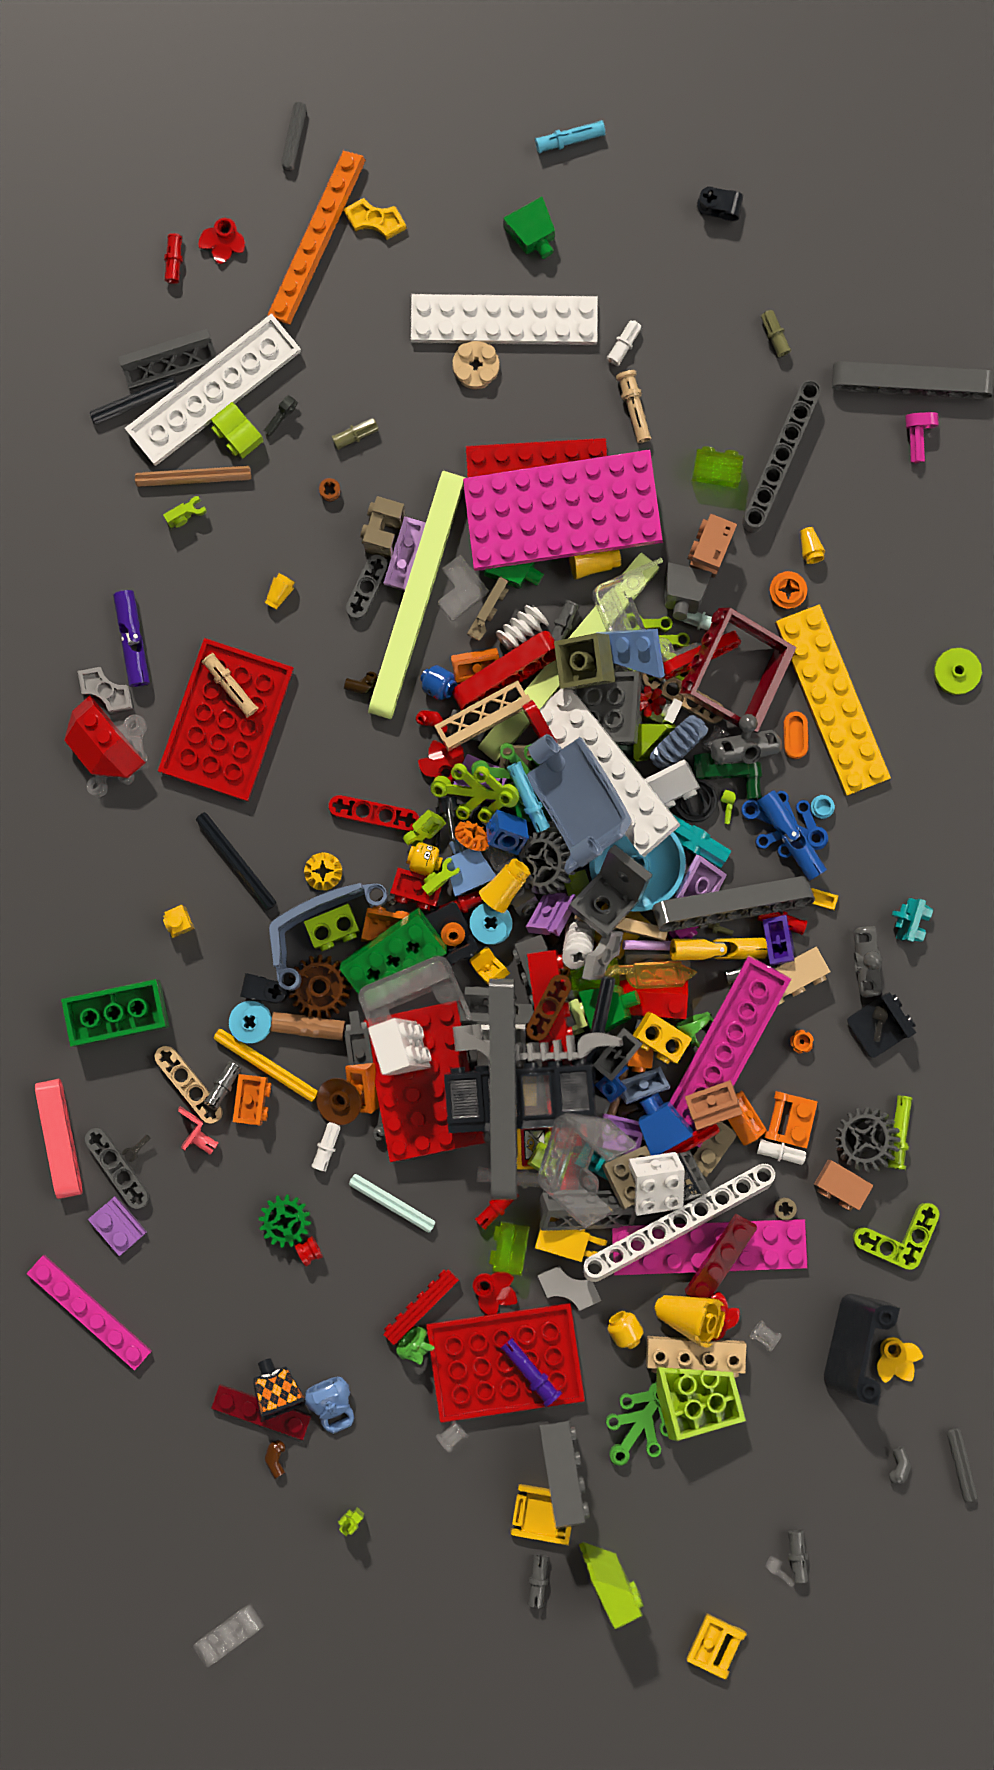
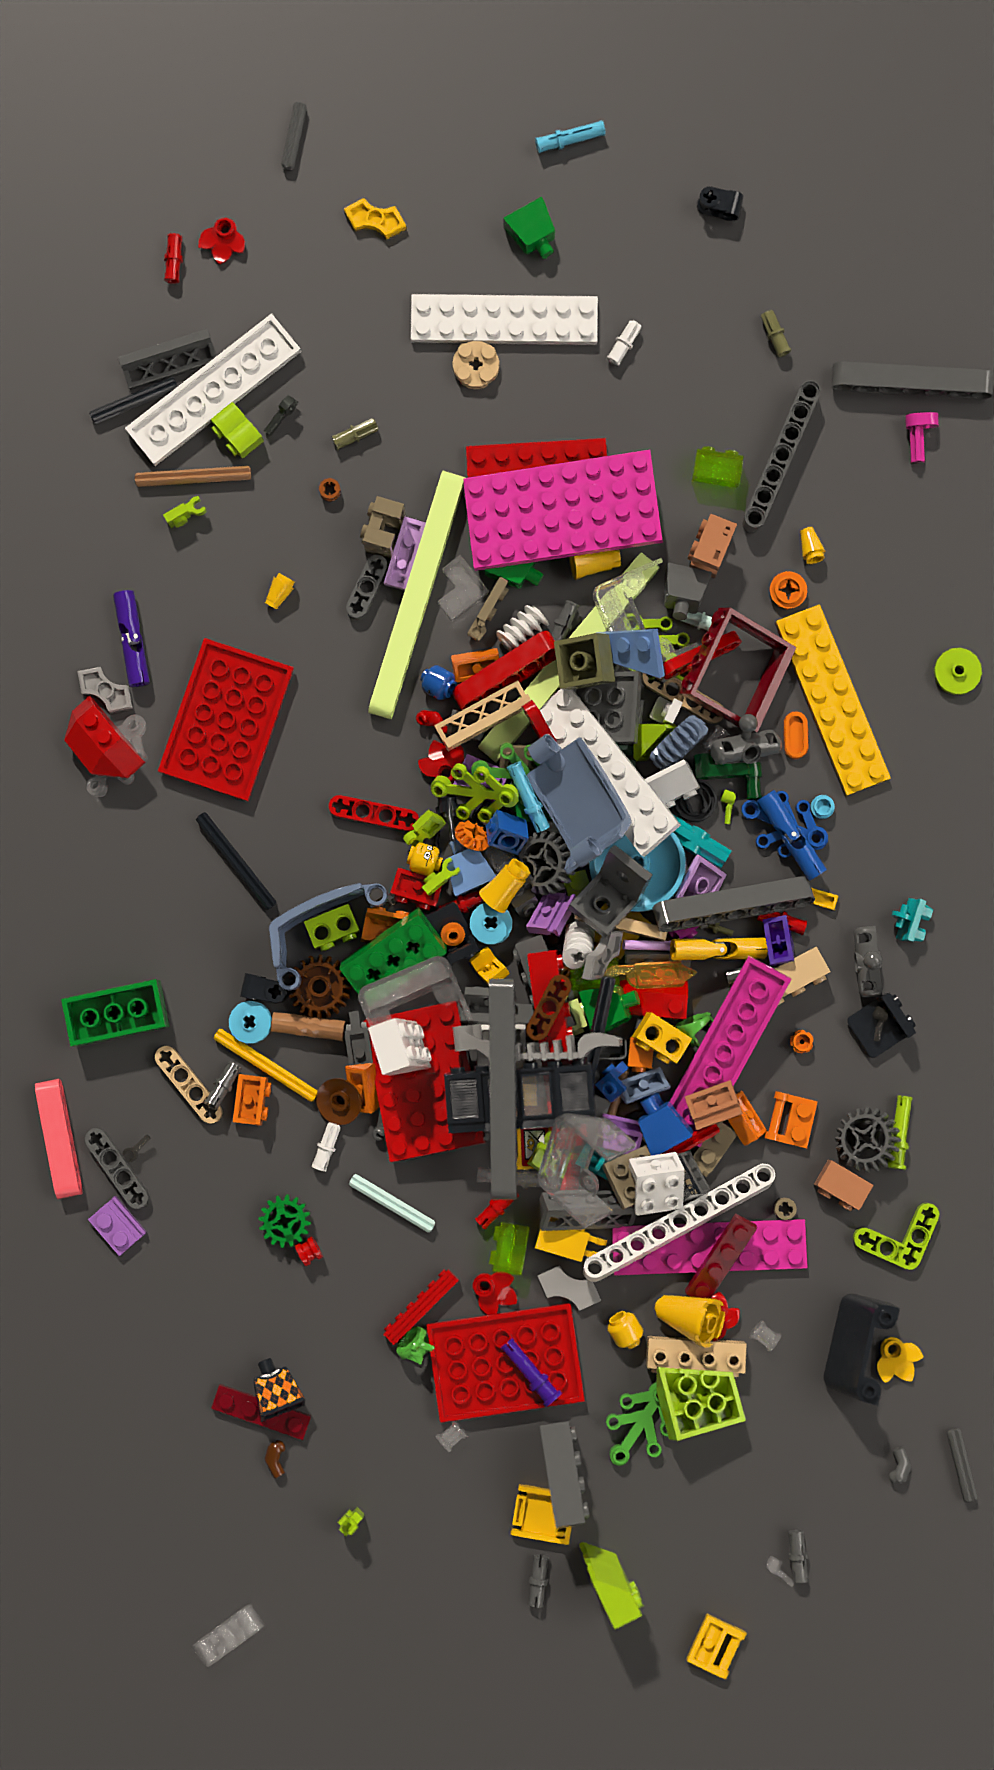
dark pink plate [27,1255,152,1371] -> none
yellow brick [163,905,195,938] -> none
coral bracket [178,1106,218,1155] -> none
tan pin [202,653,258,718] -> none
orange plate [267,151,366,325] -> none
yellow gear [304,852,342,891] -> none
medium blue piece [305,1376,354,1433] -> none
dark brown arm [344,671,378,694] -> none
dark grey slope [593,1028,643,1081] -> none
tan pin [616,370,651,443] -> none
red plant [640,686,666,717] -> none
white axle [757,1139,806,1165] -> none

